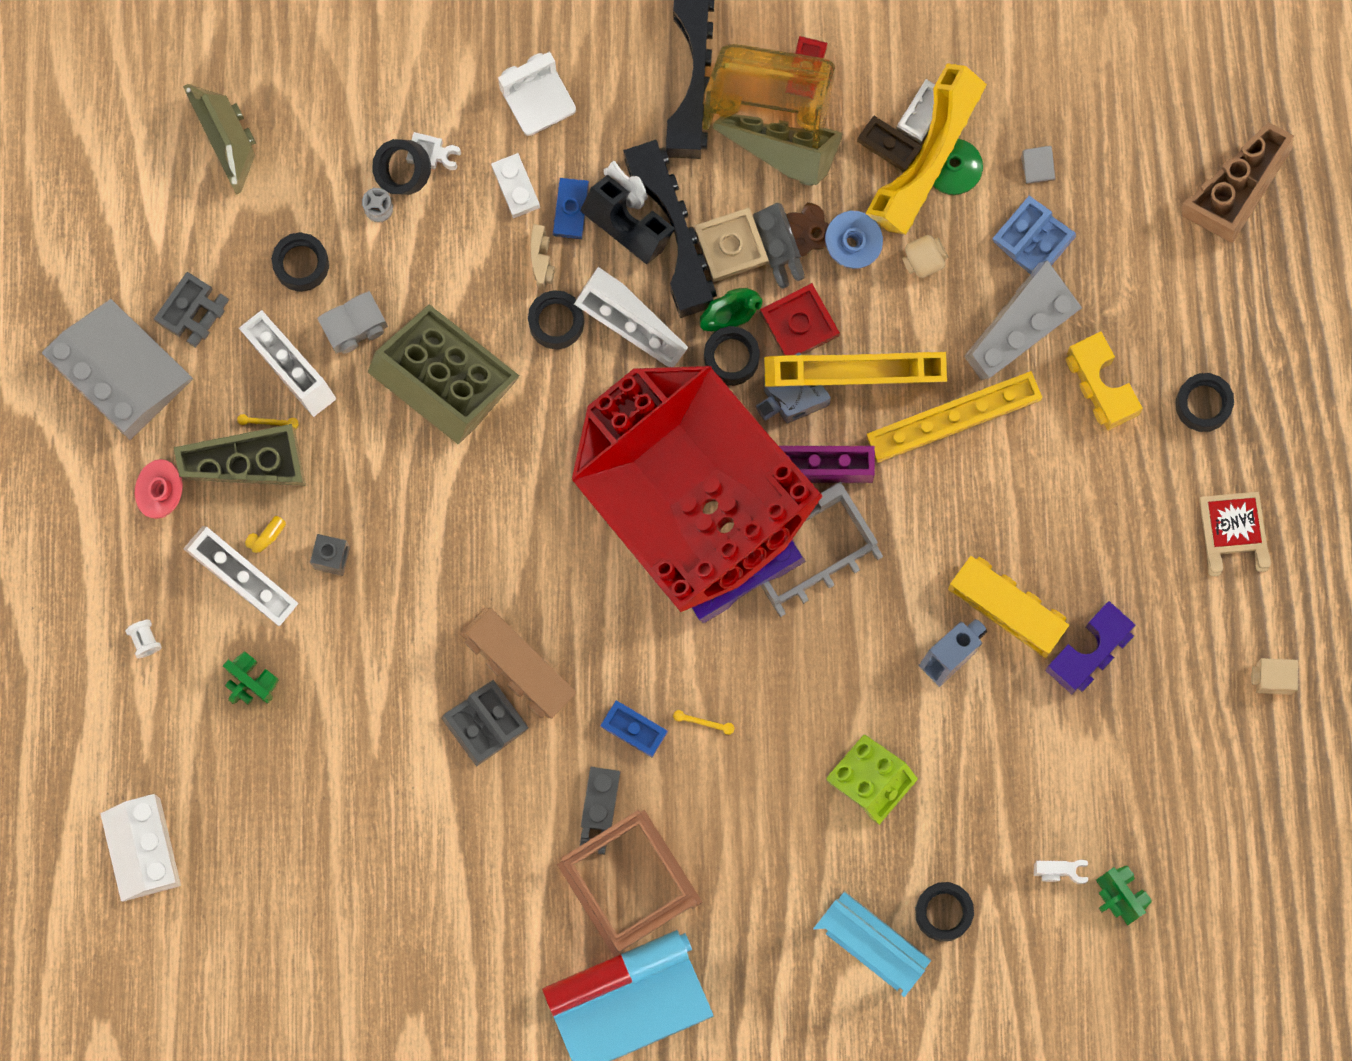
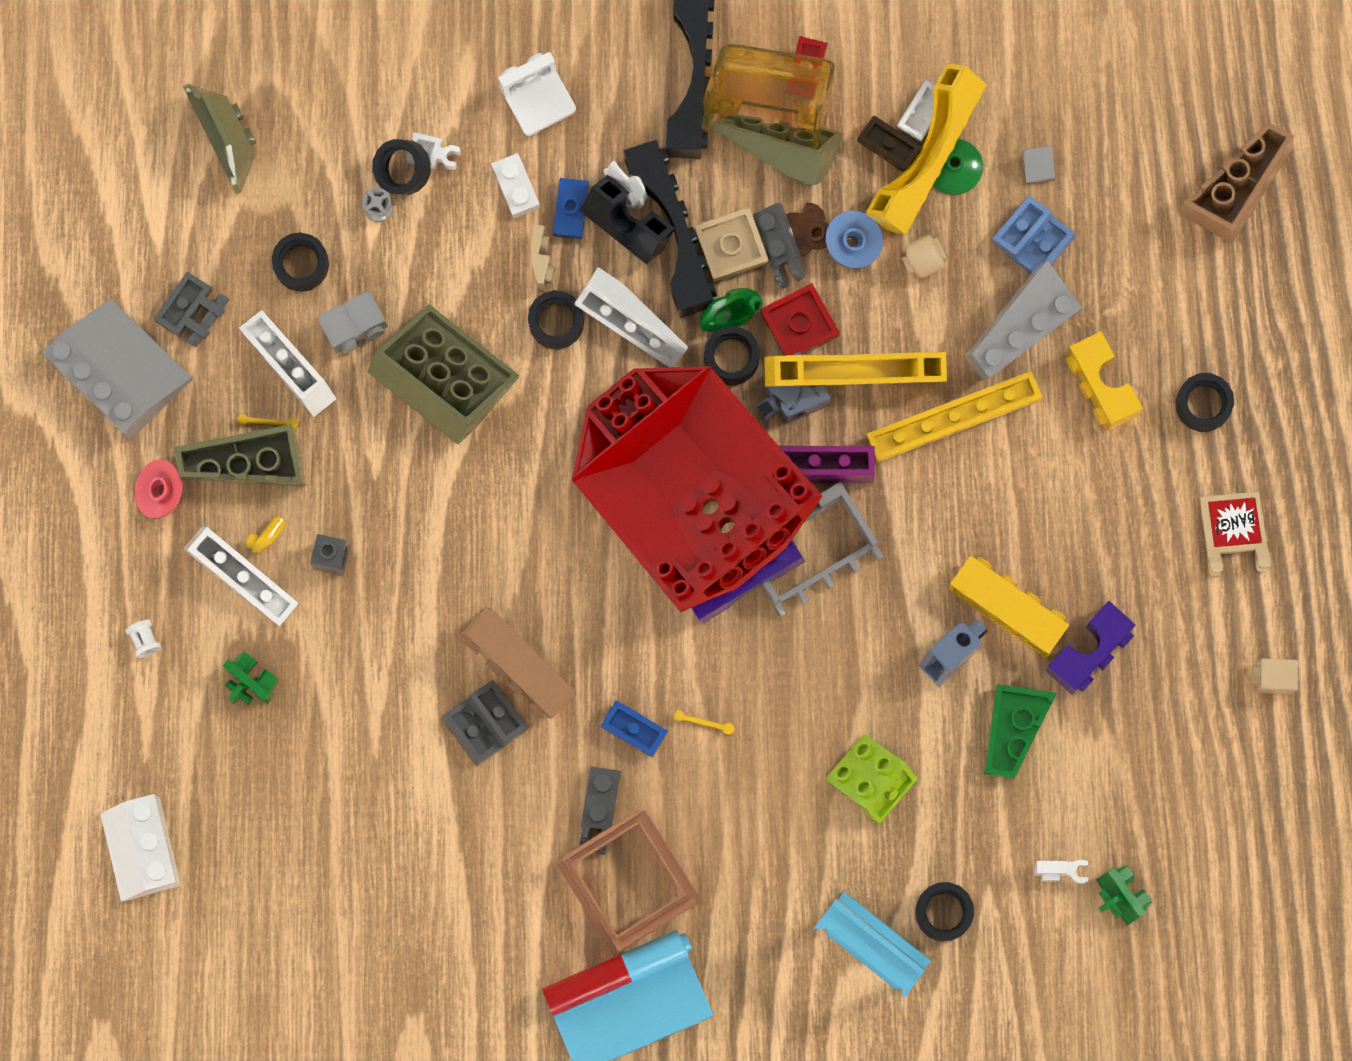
none -> green wing [984,684,1057,779]

